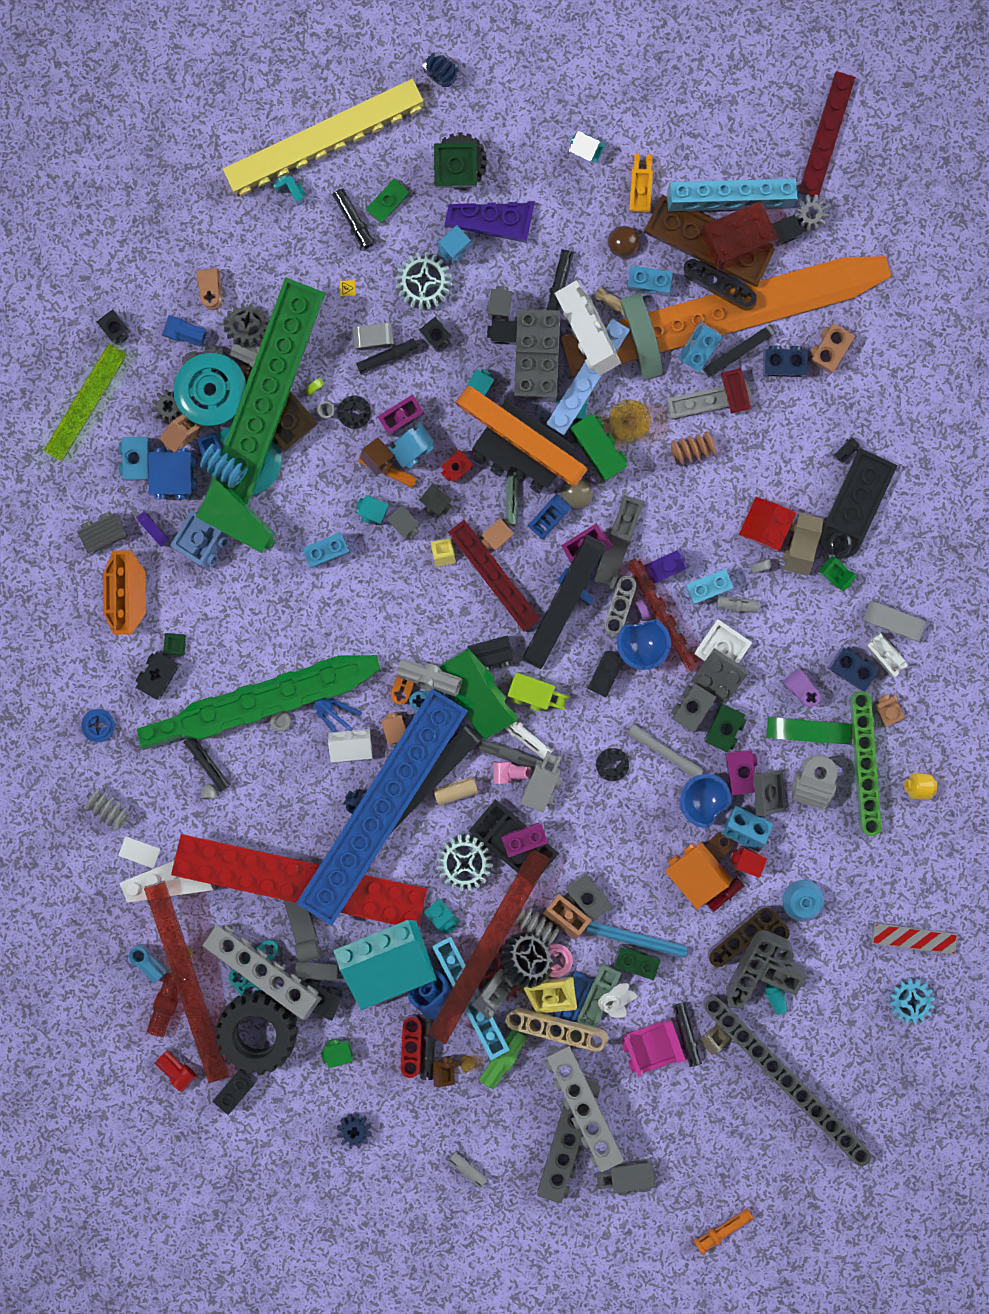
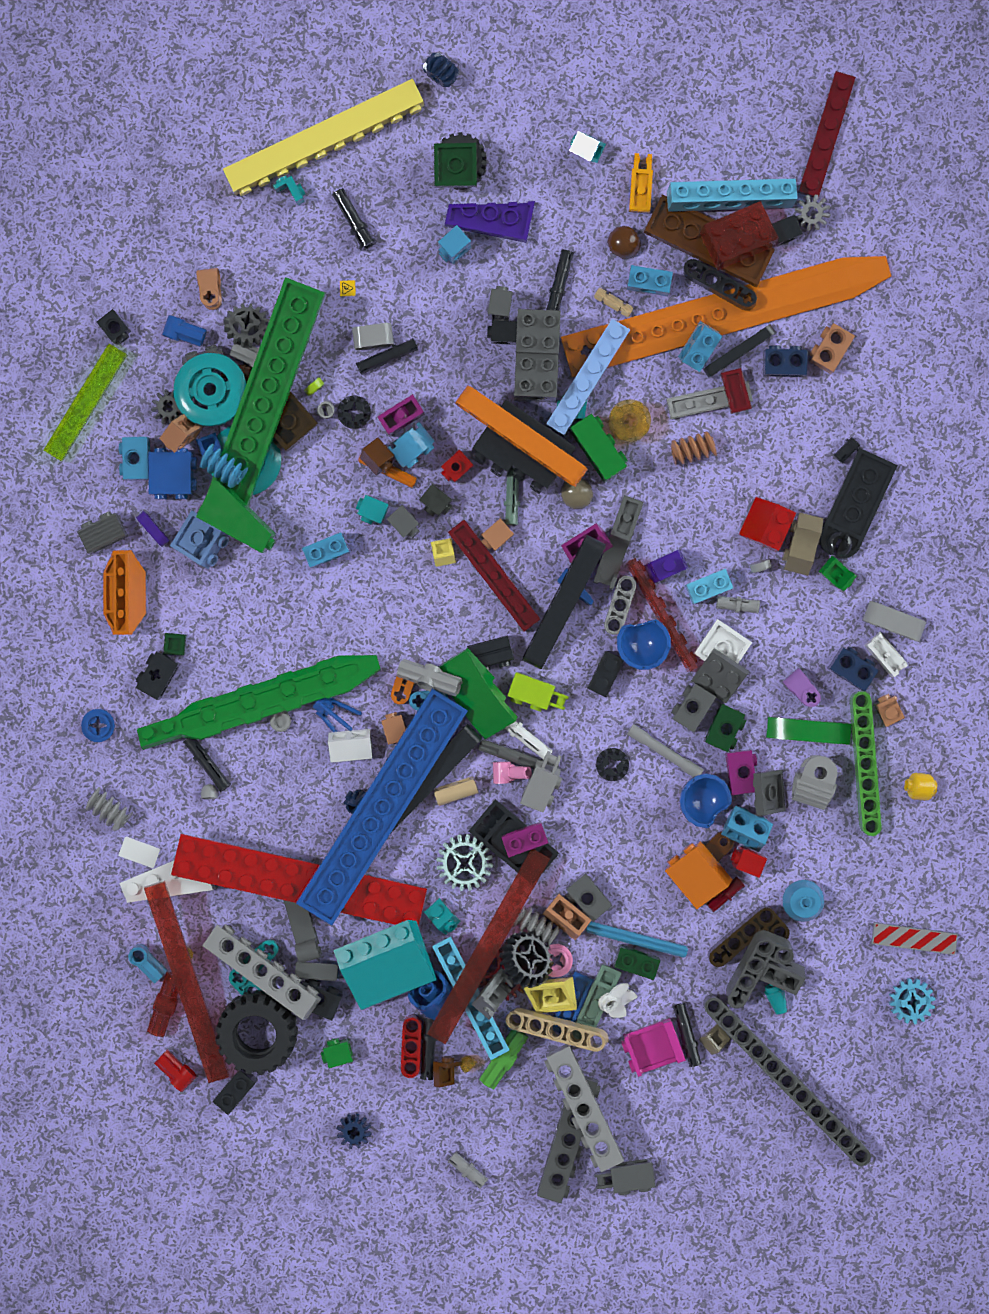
green plate [366,178,410,224] -> none
light aqua gear [395,253,452,310] -> none
black brick [419,317,452,351] -> none
teal brick [465,369,495,396] -> none
blue slope [528,494,572,540] -> none
white wedge [555,280,621,376] -> none
sand green slope [620,293,663,380] -> none
medium lavender tile [634,599,650,622] -> none
orange pin [693,1208,754,1255] -> none

